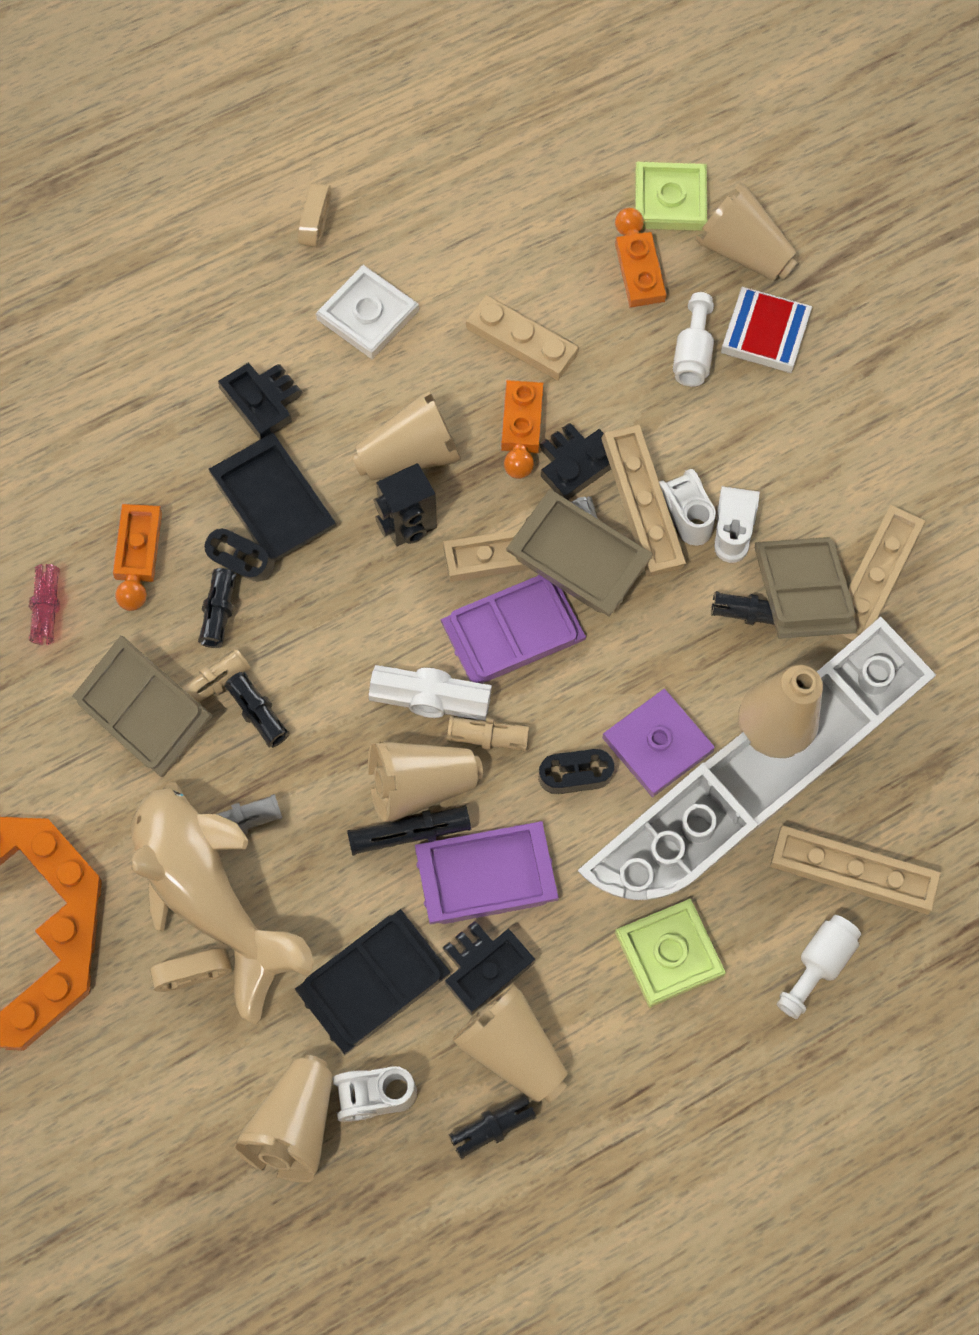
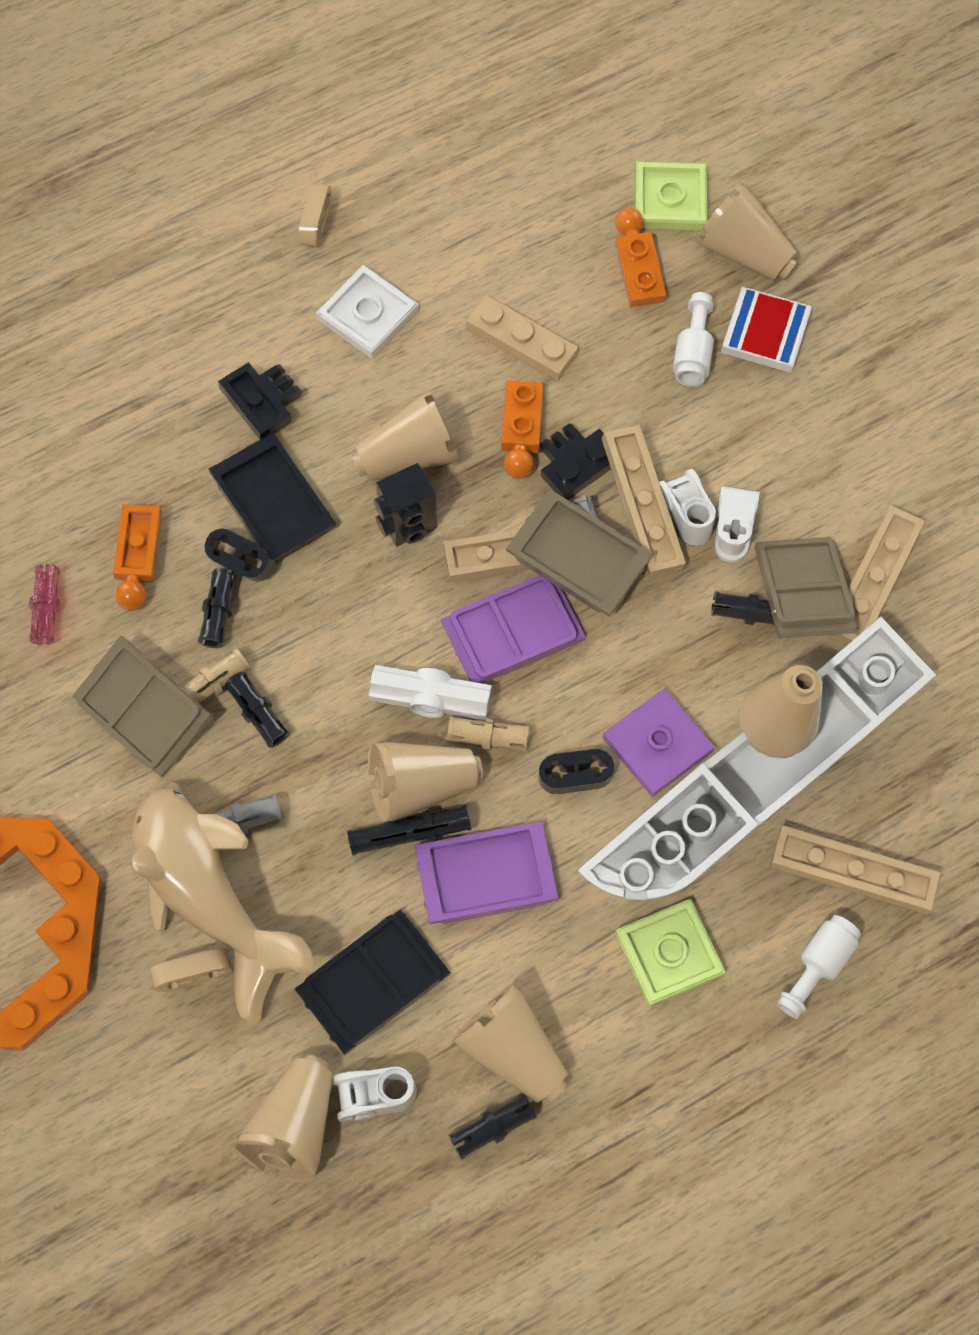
black hinge [442,921,536,1016] -> none

